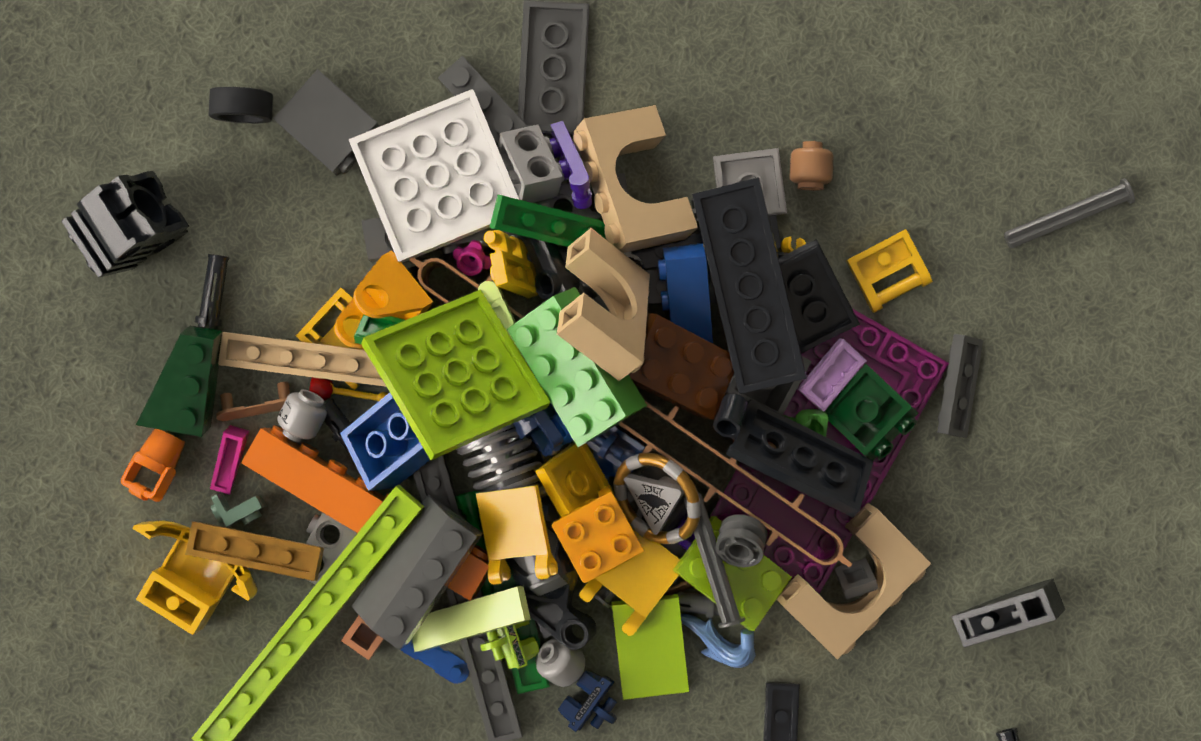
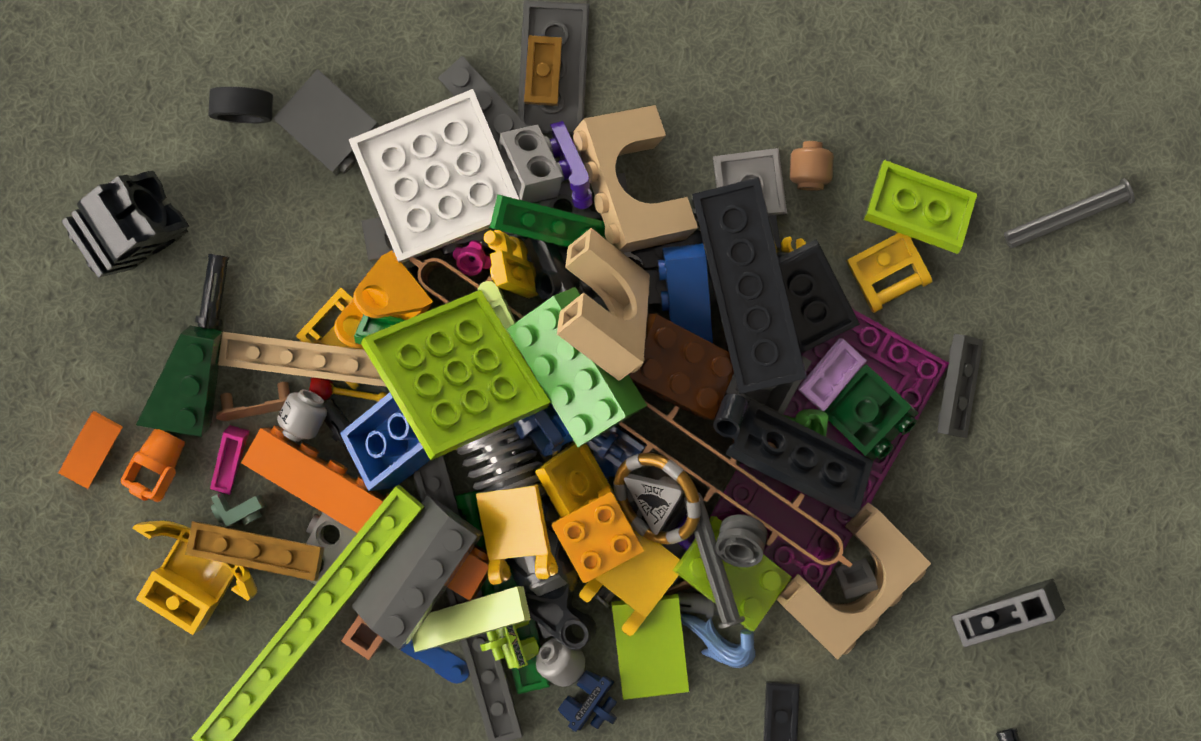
none -> orange slope [58,411,123,489]
none -> pearl gold plate [524,35,562,106]
none -> lime plate [864,160,977,254]

